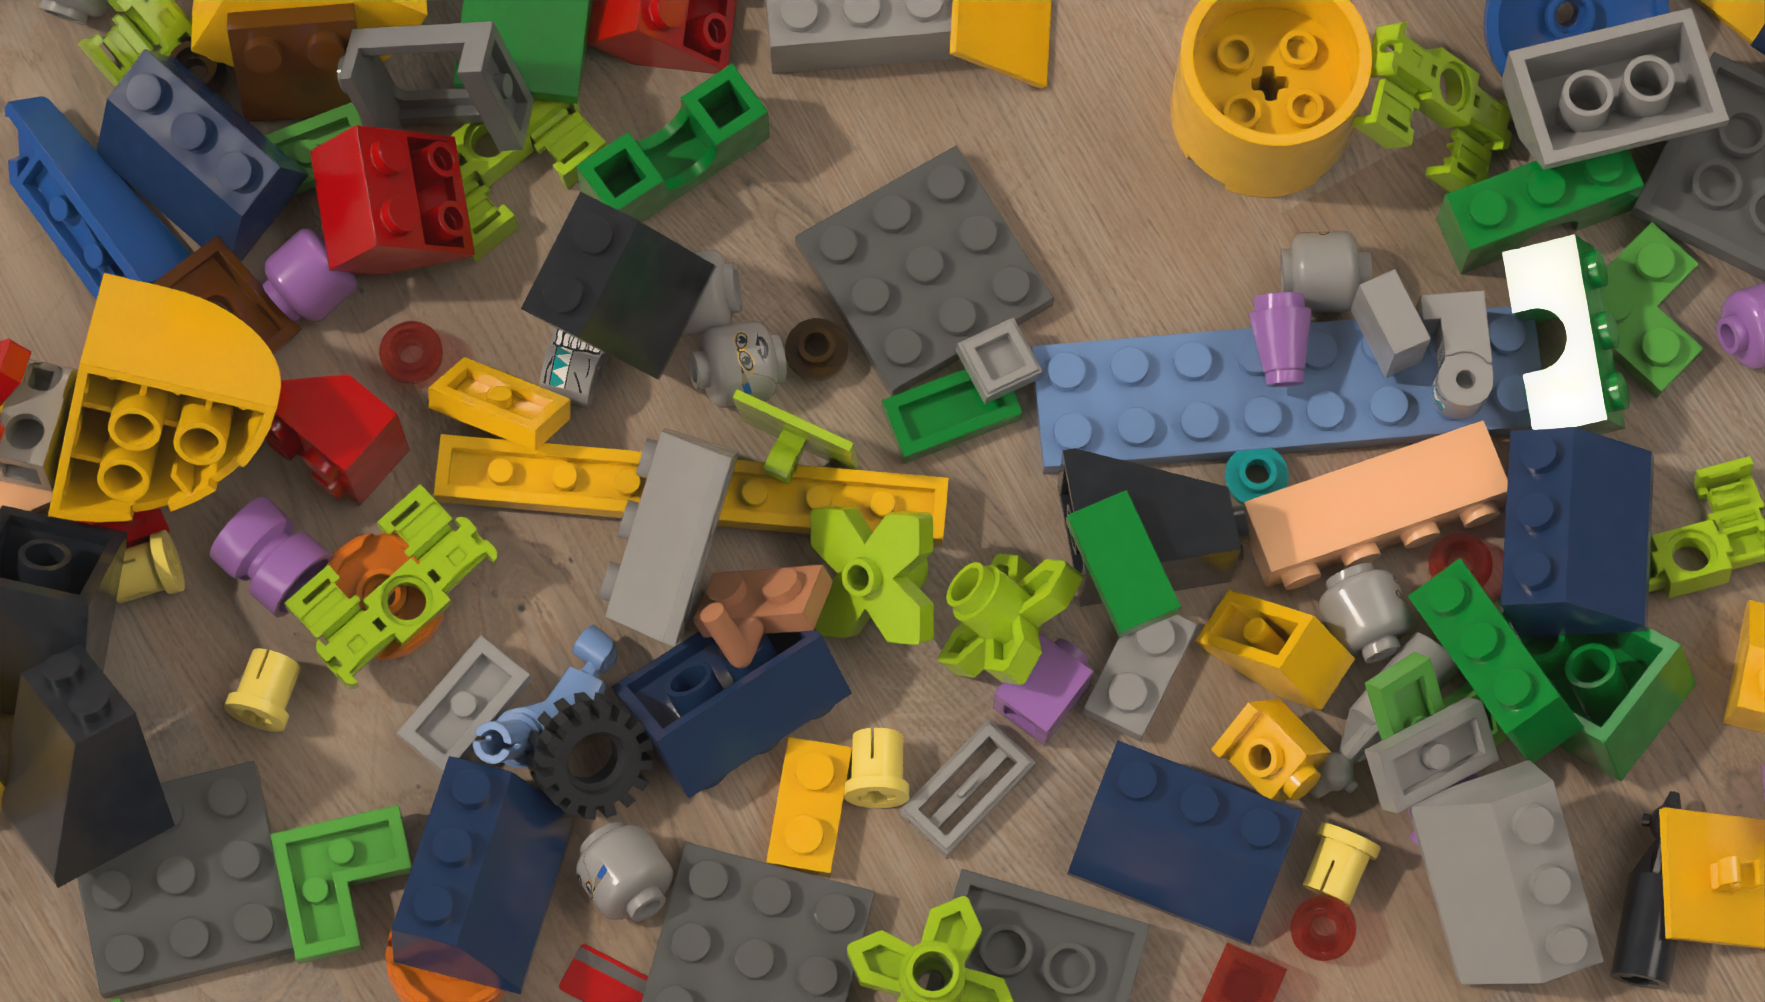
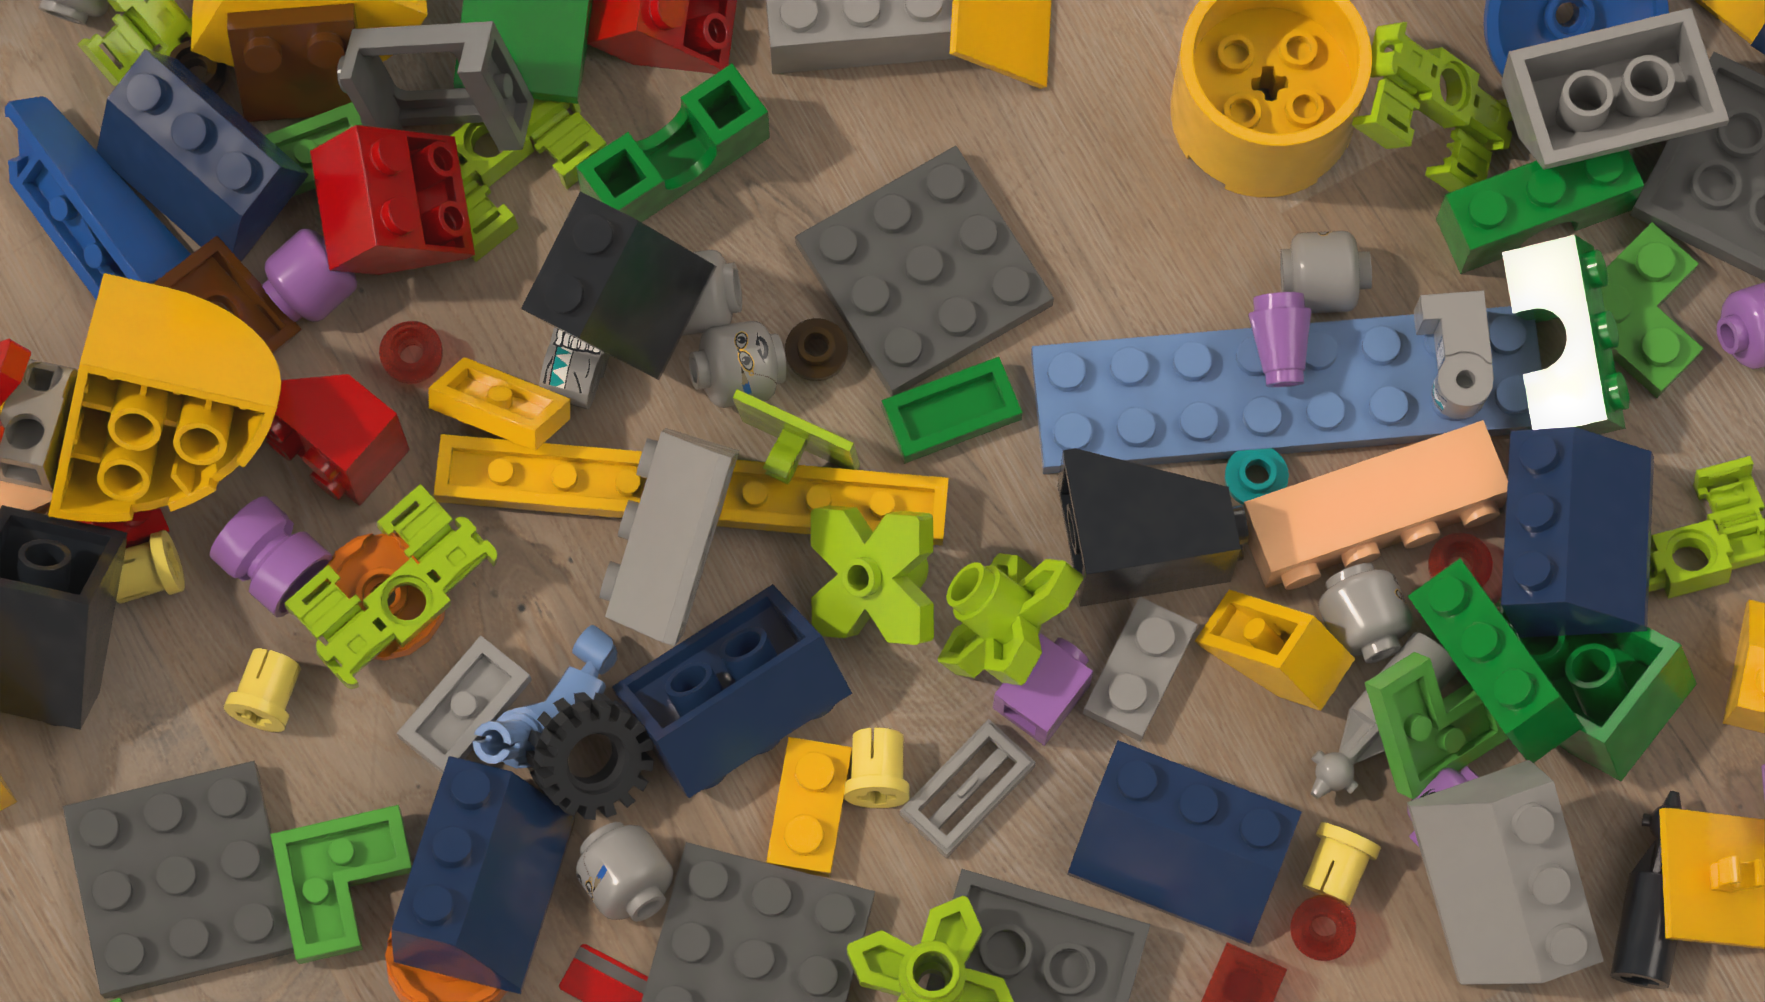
black slope [1,644,175,888] -> none
nougat plate [693,565,833,668] -> none
light grey tile [956,317,1043,405] -> none
green tile [1066,490,1181,639] -> none
yellow brick [1211,698,1331,802] -> none
light grey piece [1351,269,1431,378] -> none
light grey plate [1364,697,1500,813] -> none

